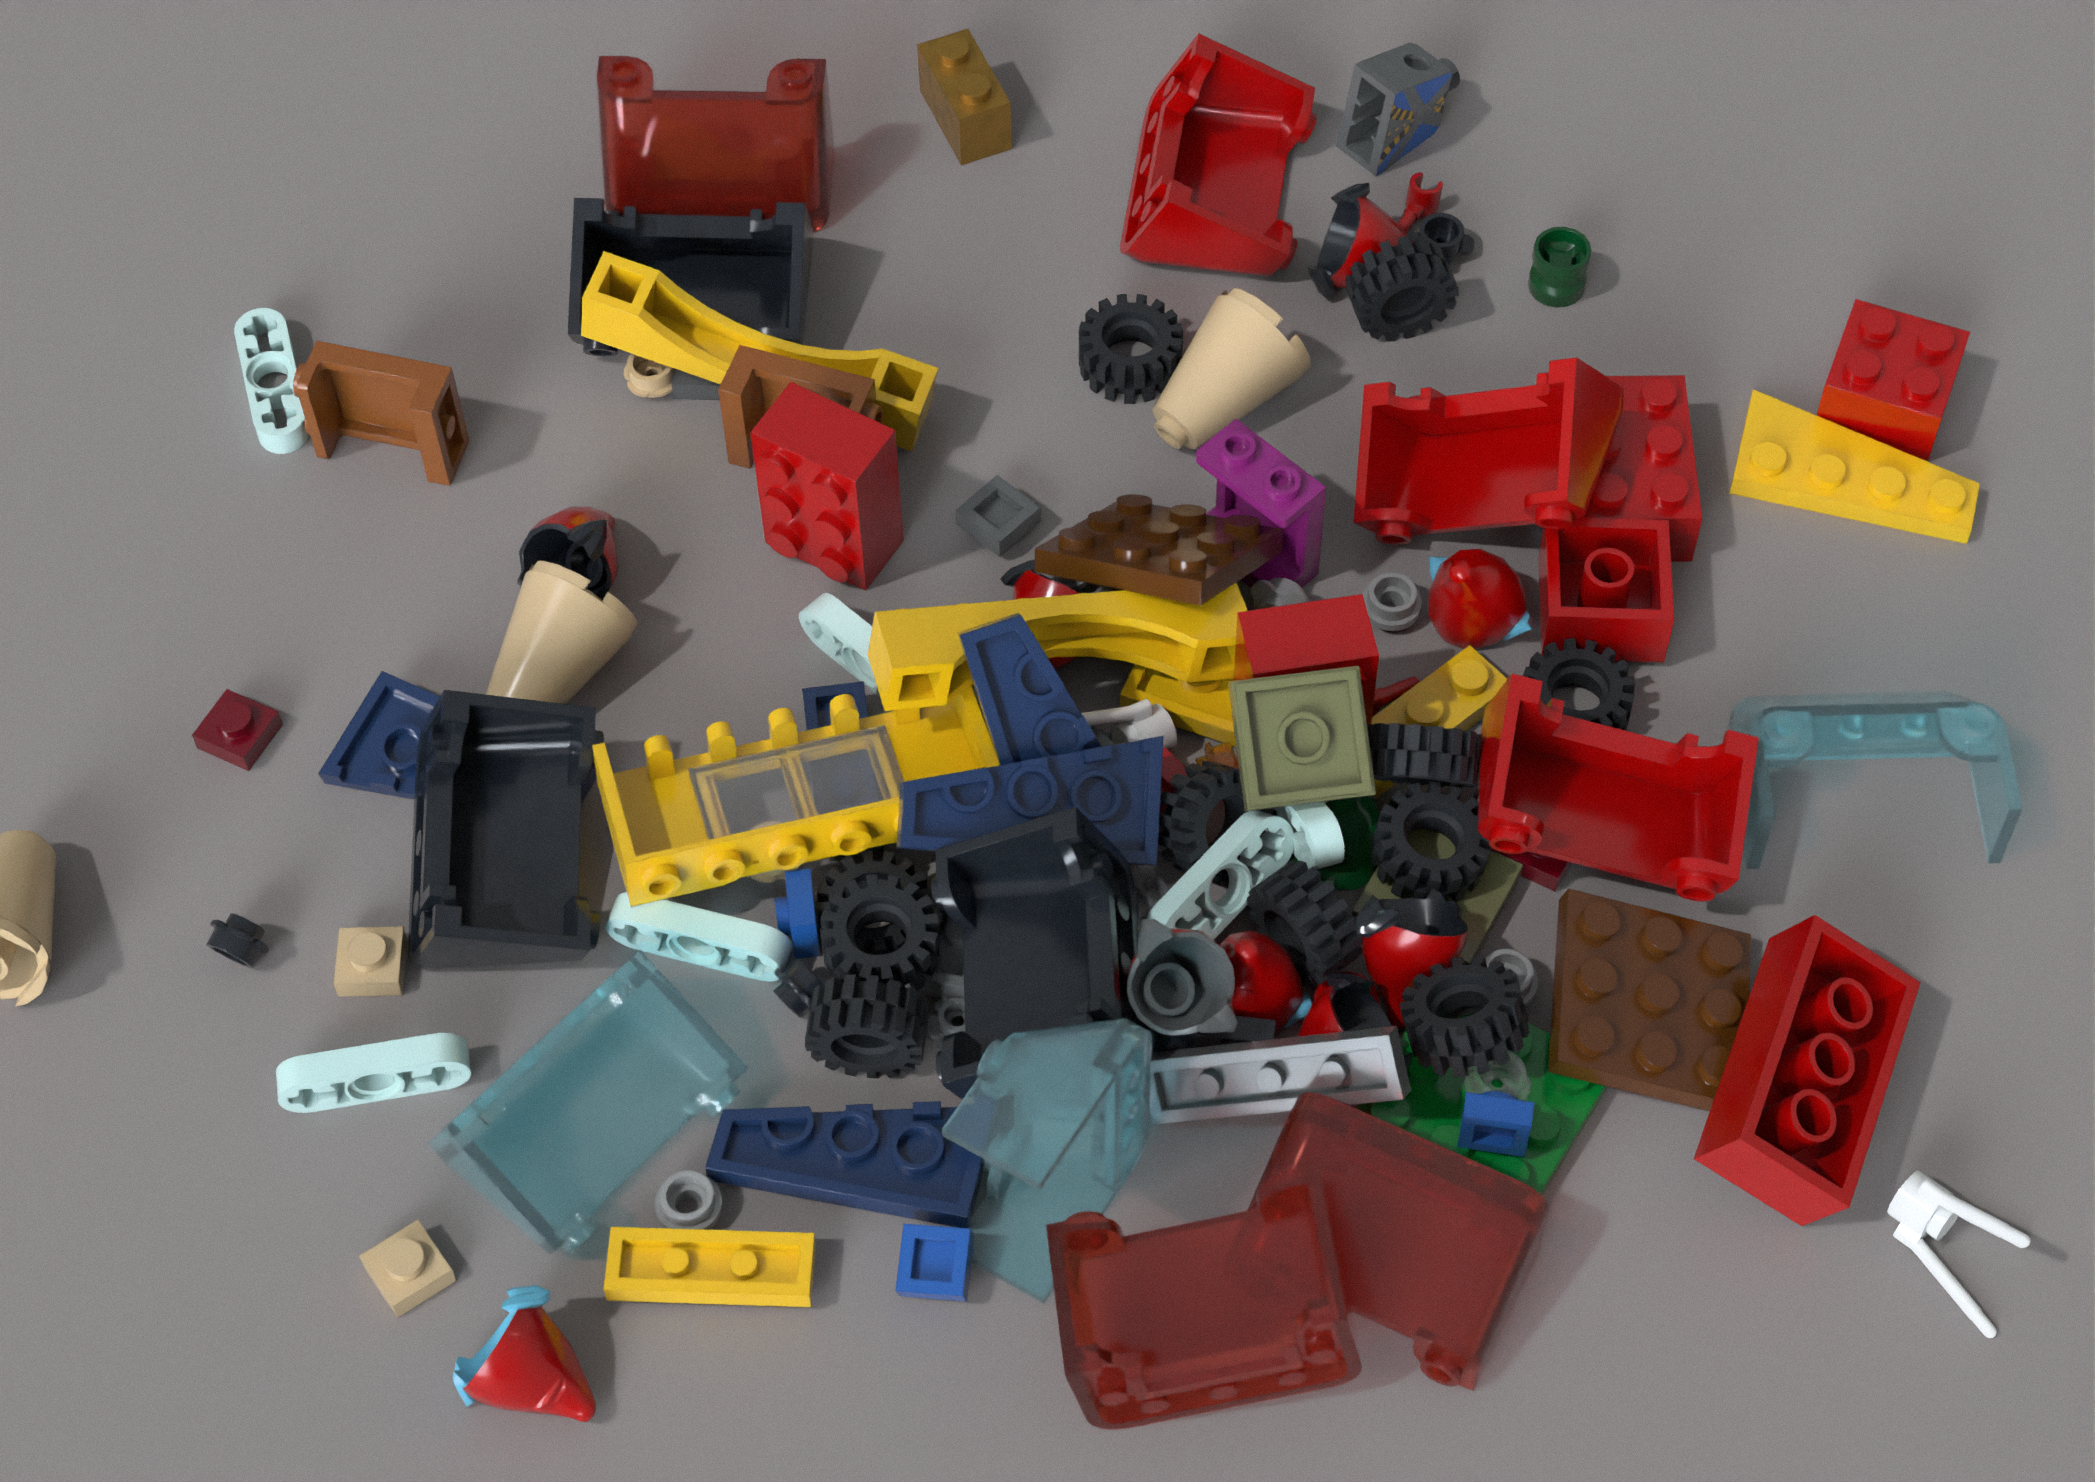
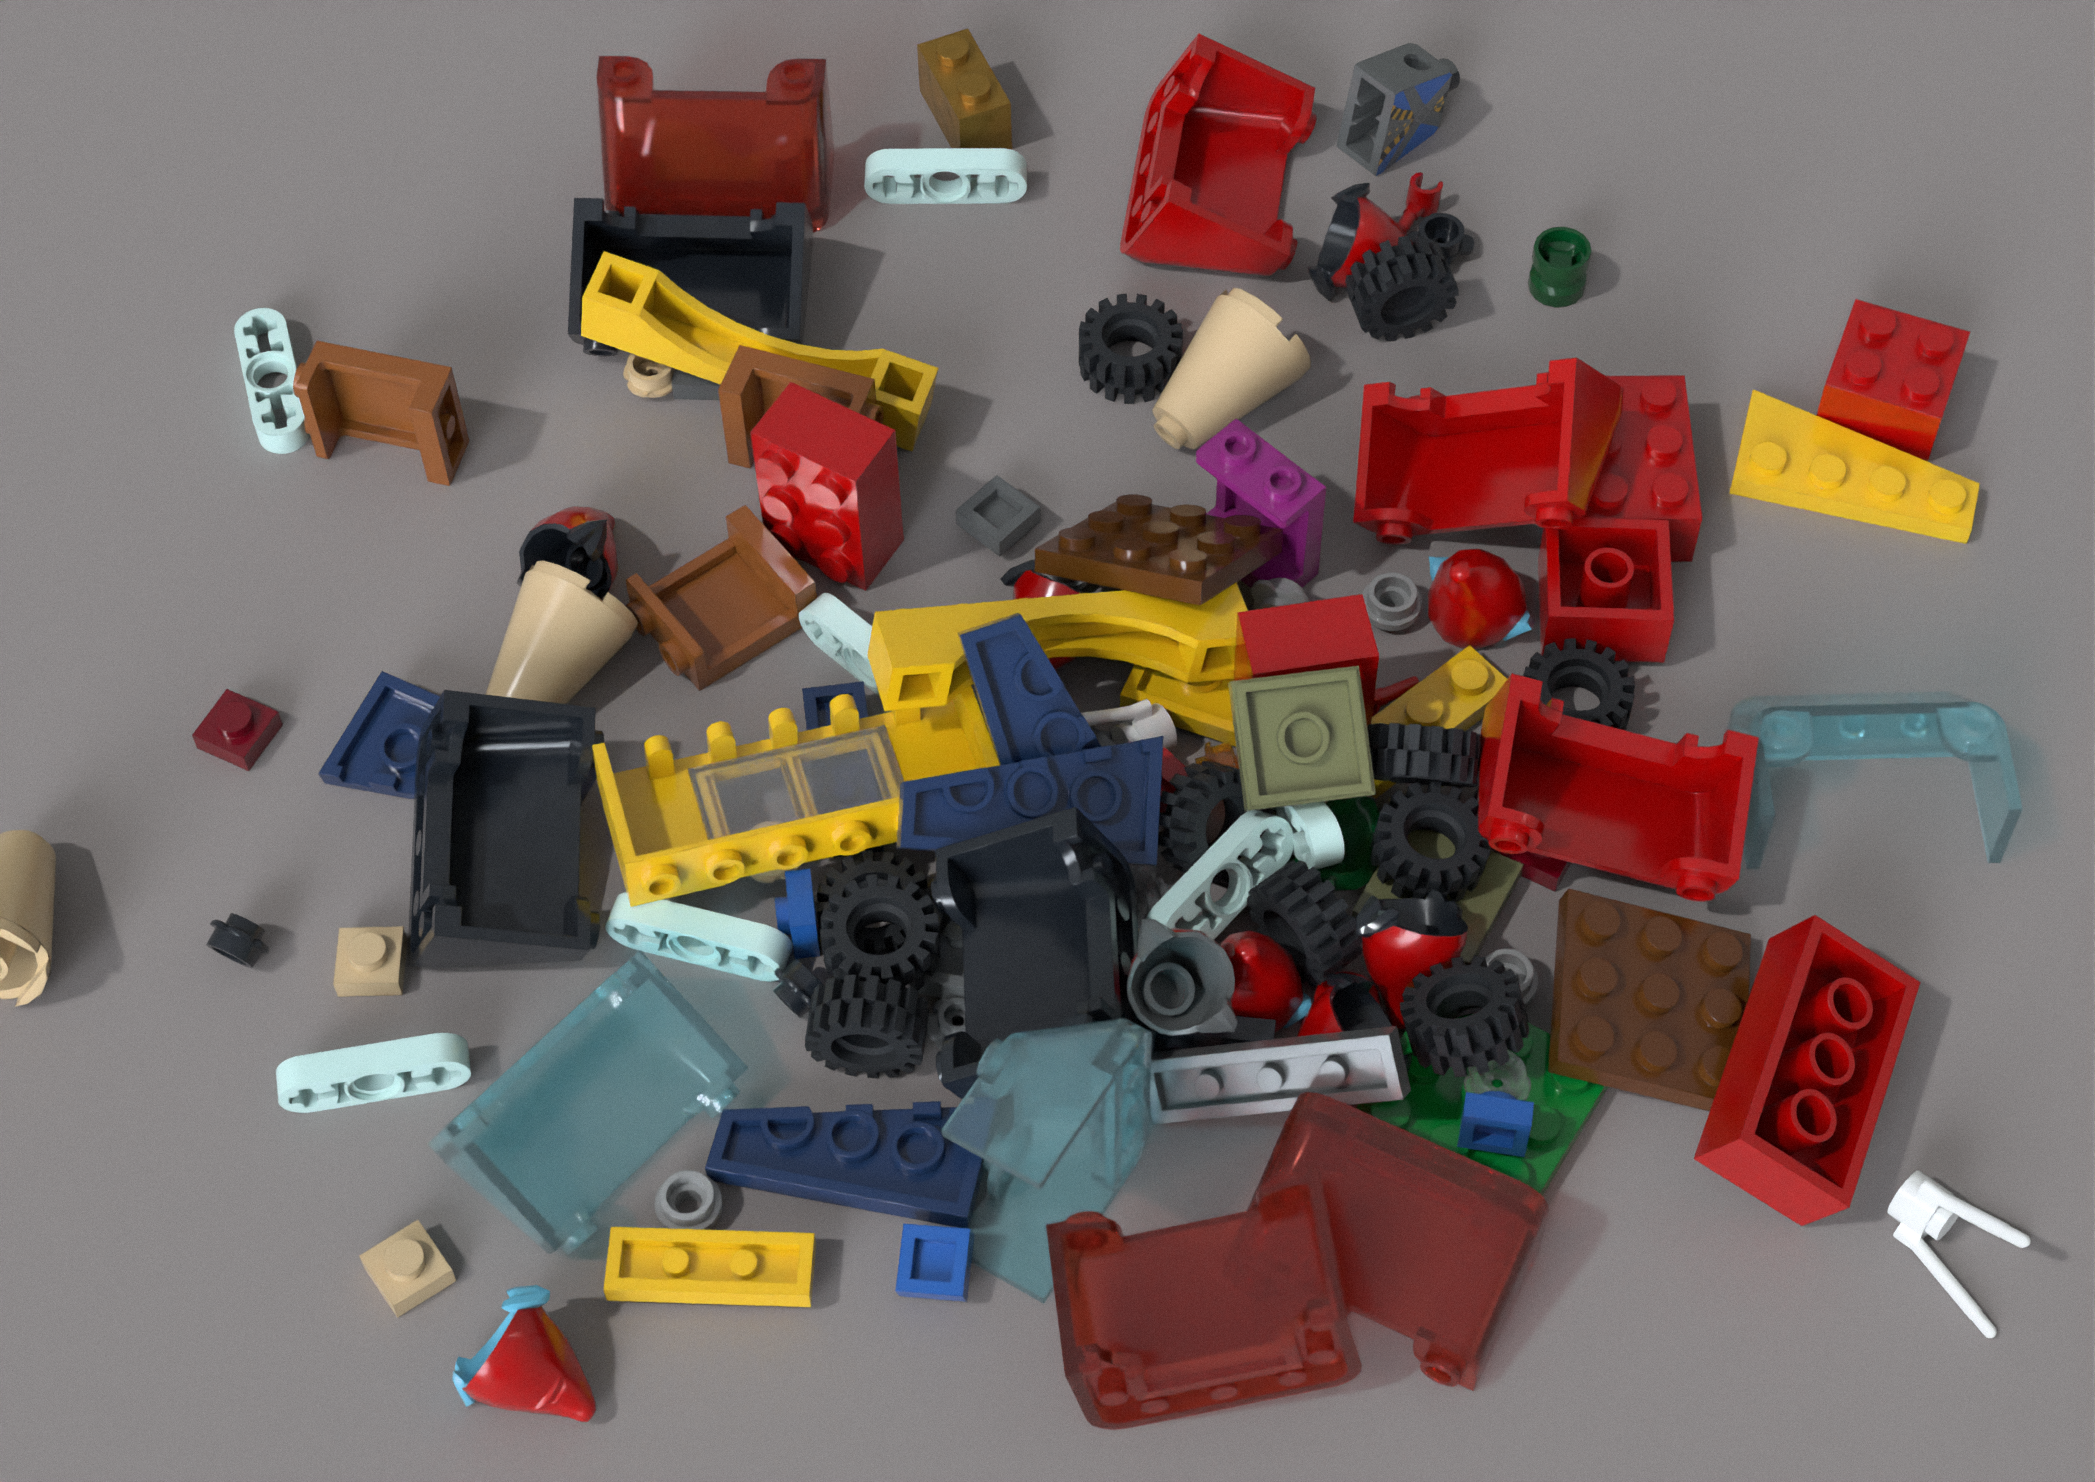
none -> dark orange panel [625,505,817,691]
none -> light aqua beam [864,148,1027,204]

